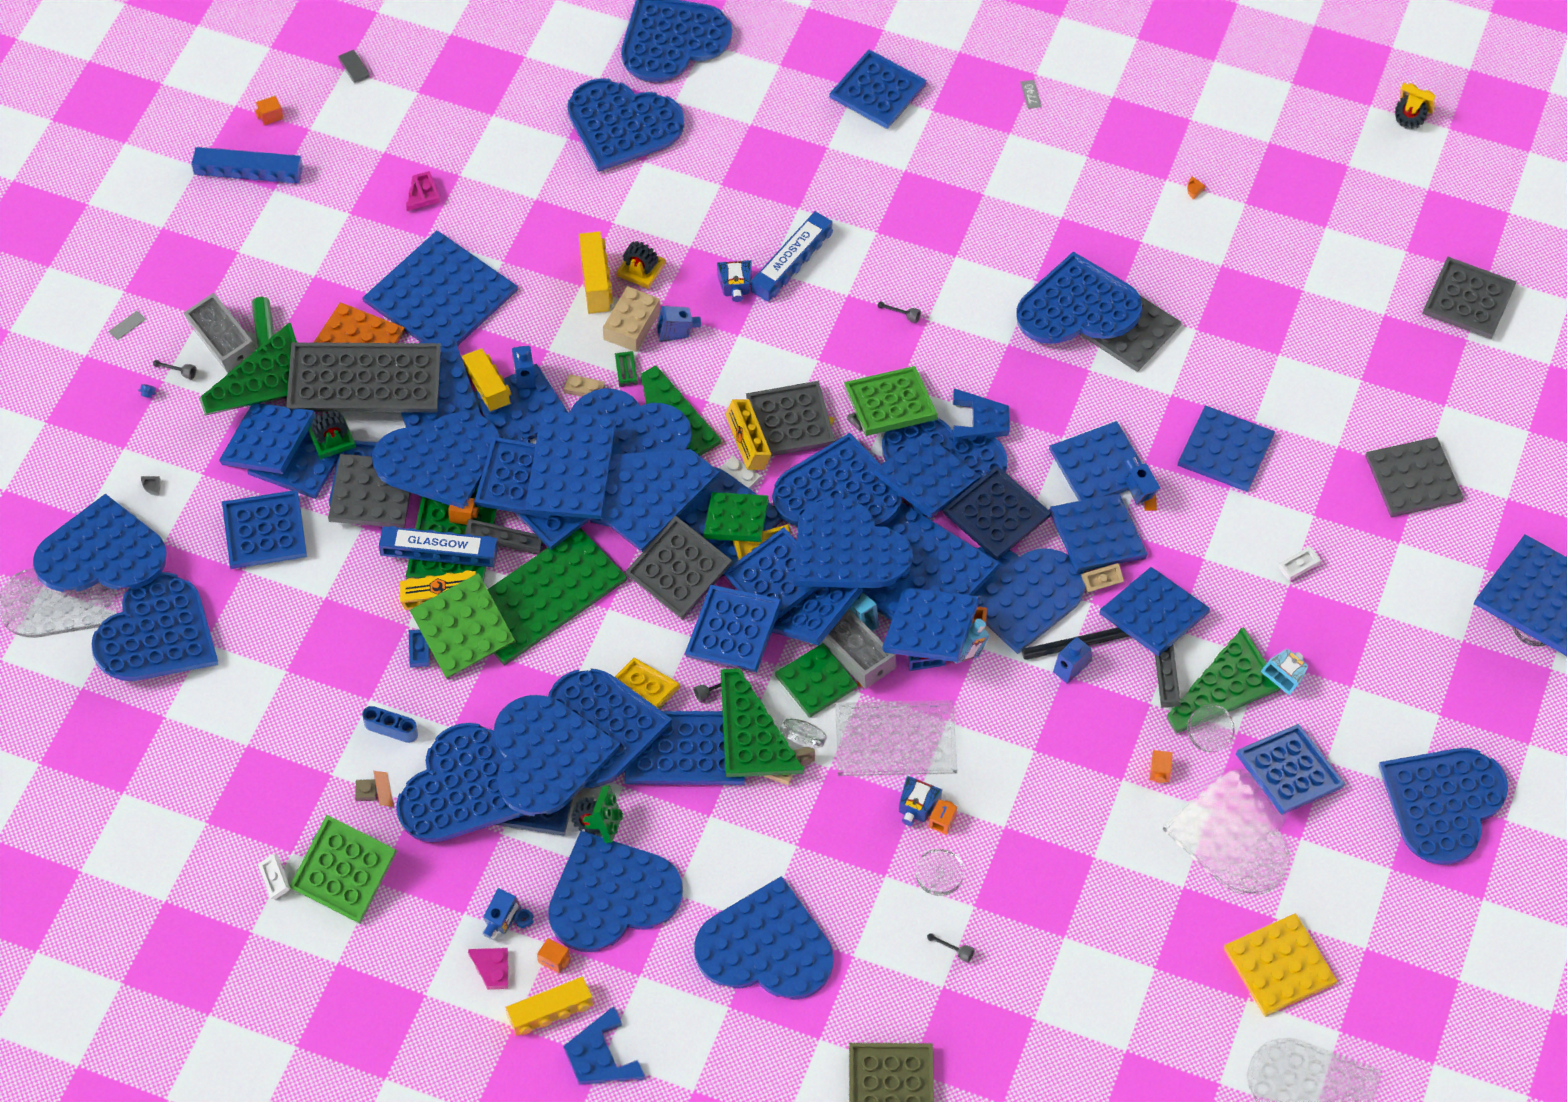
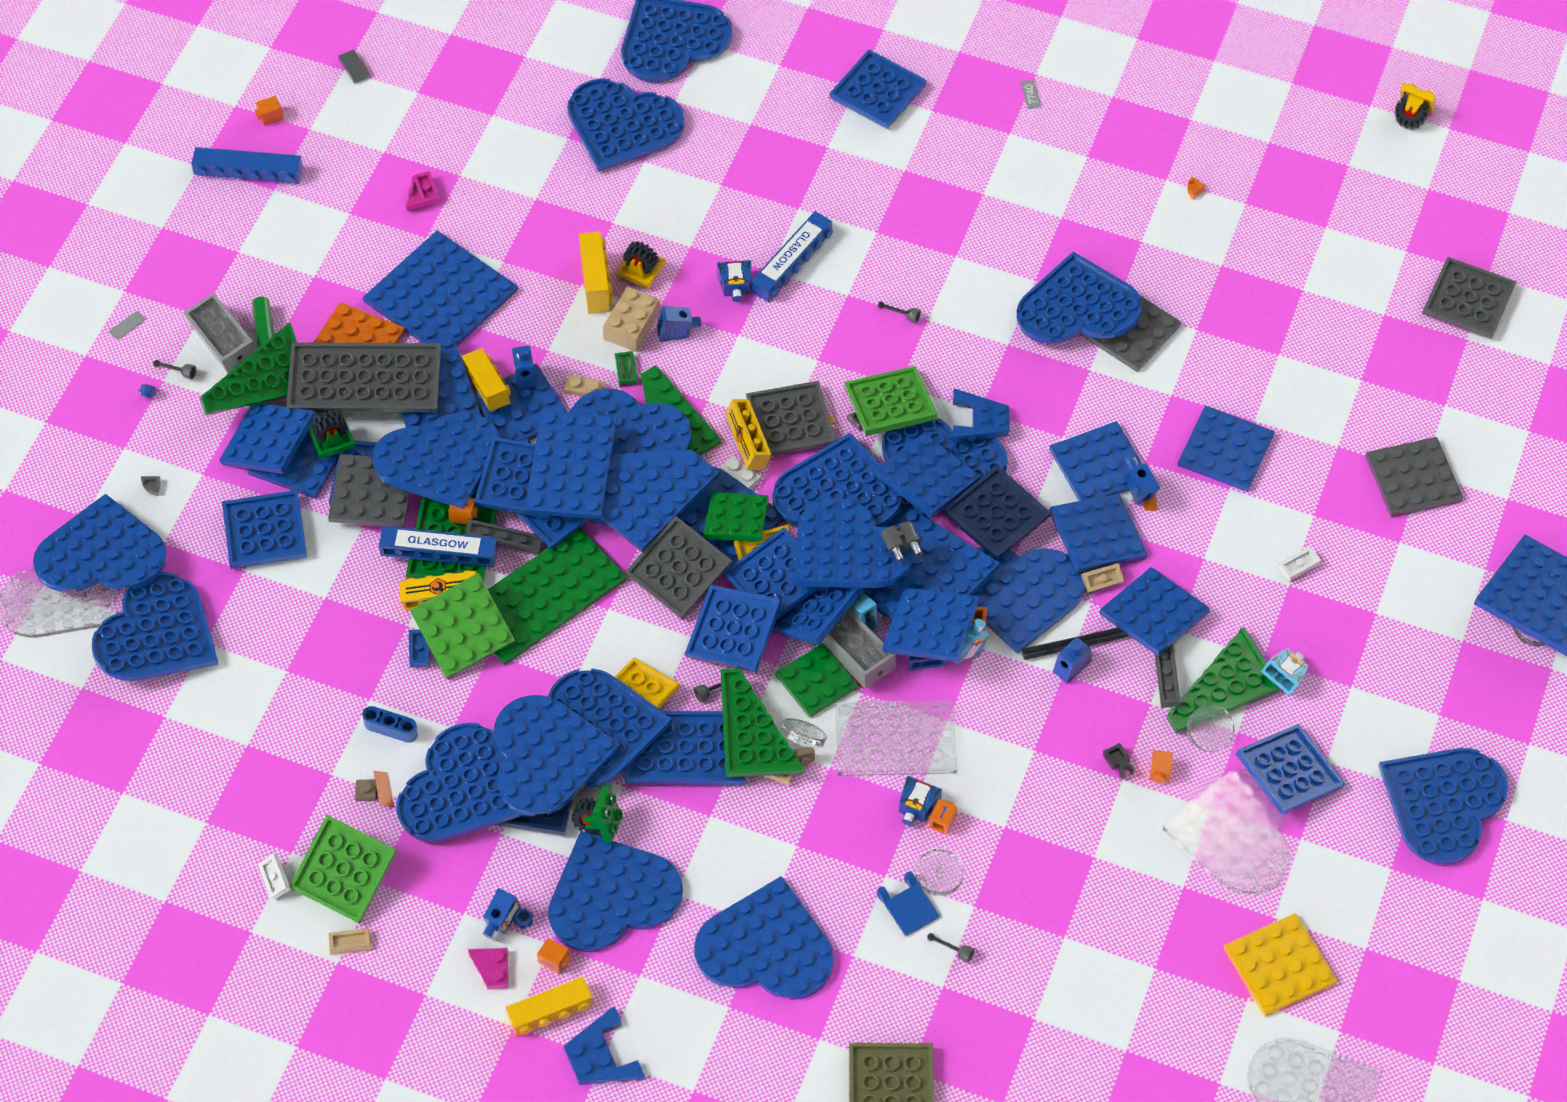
none -> tan tile [328,928,371,955]
none -> blue flag [876,871,940,937]
none -> dark grey piece [881,522,922,562]
none -> black plate [1102,743,1135,779]

